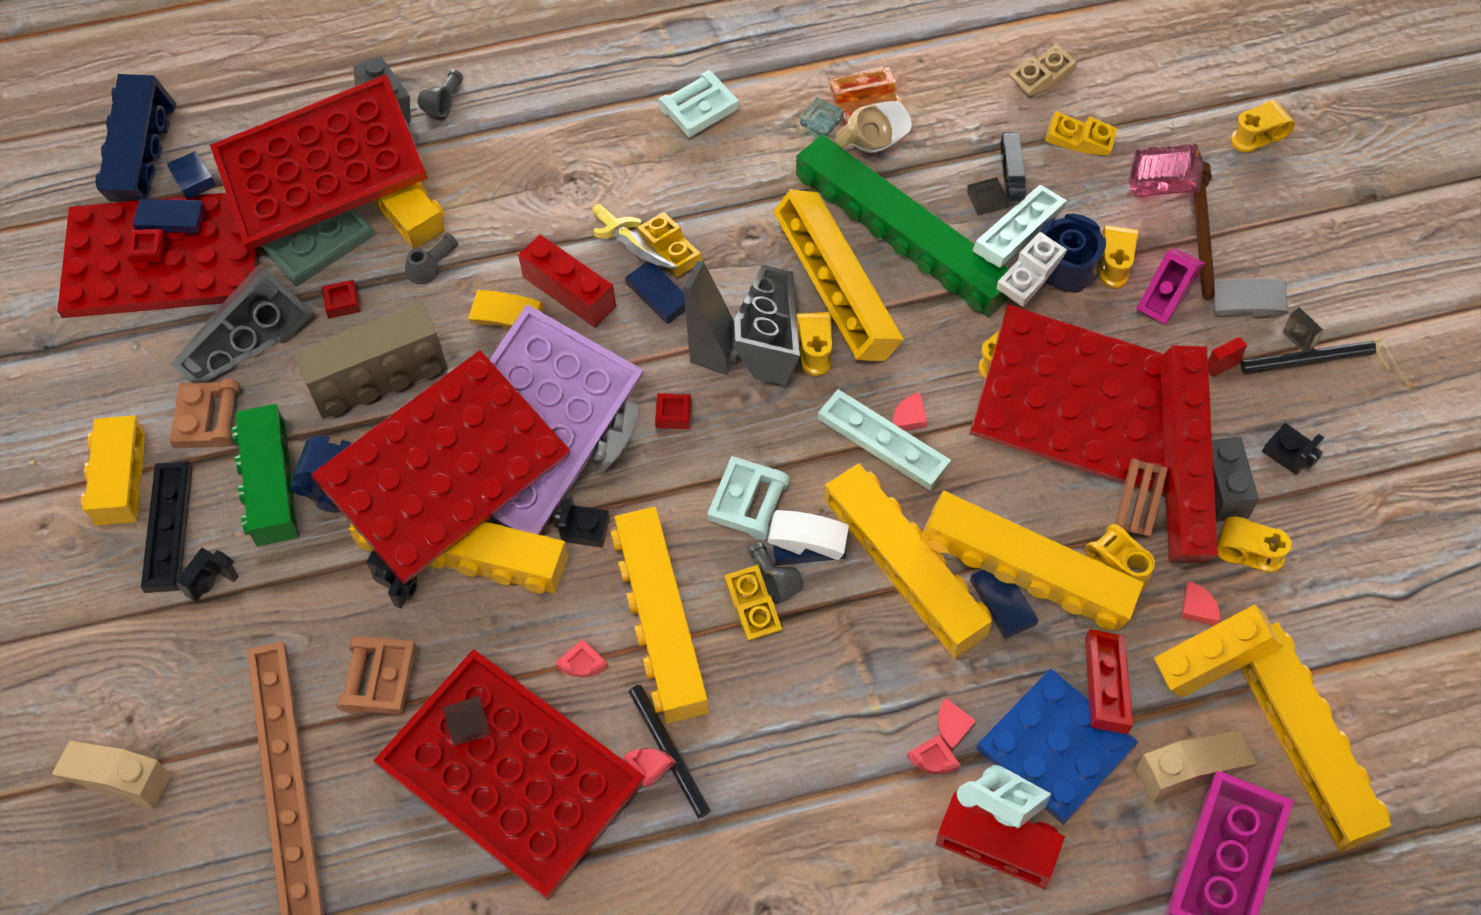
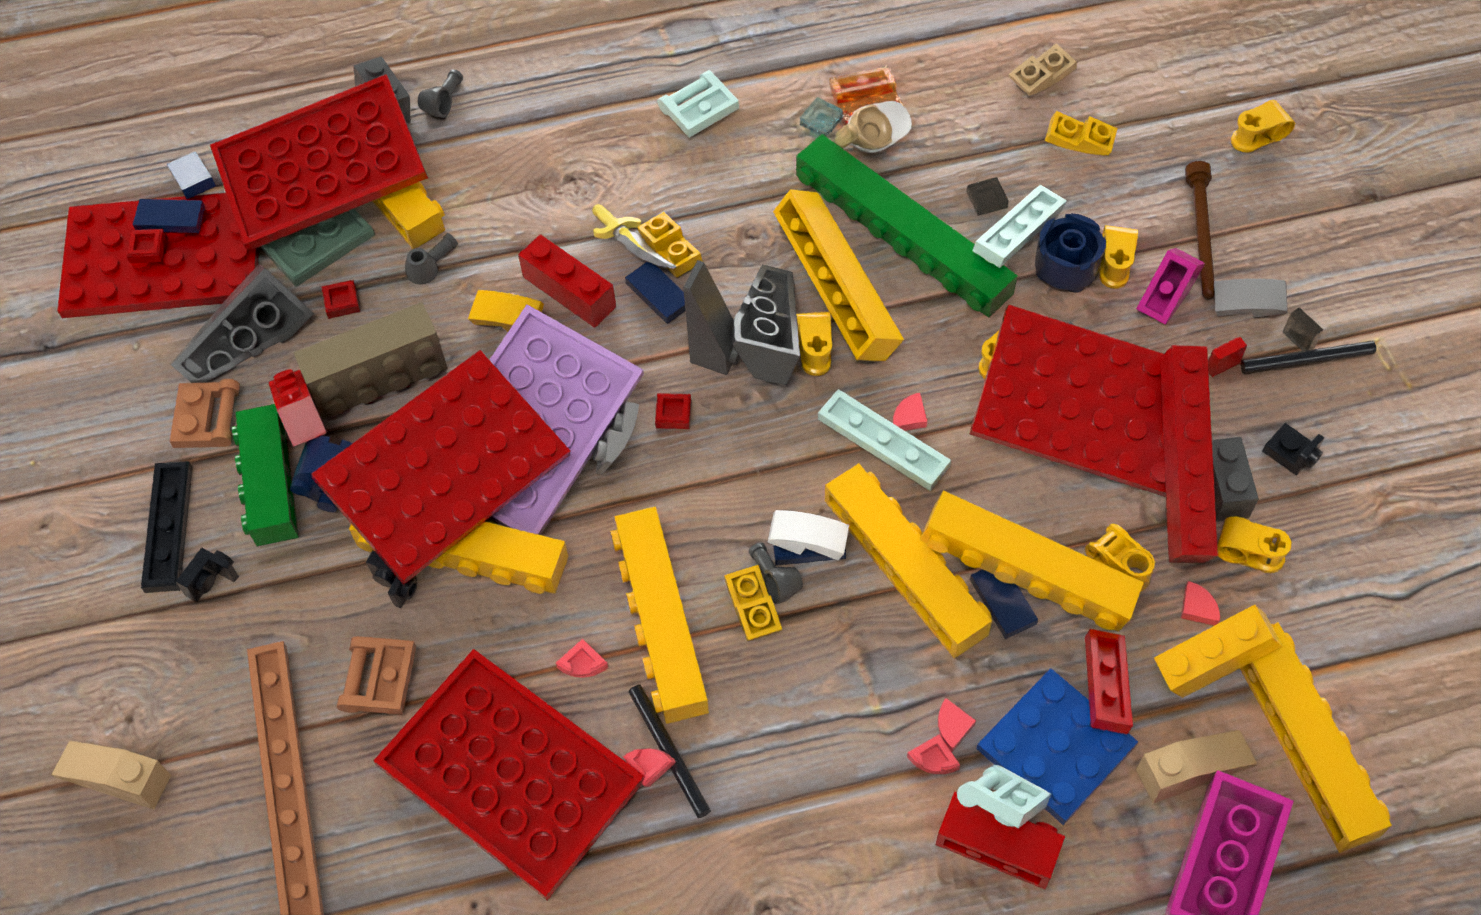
yellow brick [81,415,146,526] -> none
dark blue wedge [96,74,176,202] -> none
clear smoke tile [442,696,491,746] -> none
black bracket [554,496,610,548] -> none
light aqua plate [707,456,790,540] -> none
white slope [996,232,1067,307] -> none
beam [1000,132,1026,202] -> none
nougat tile [1115,459,1168,537] -> none
clear pink brick [1128,144,1204,197] -> none
none -> brick [268,369,326,447]

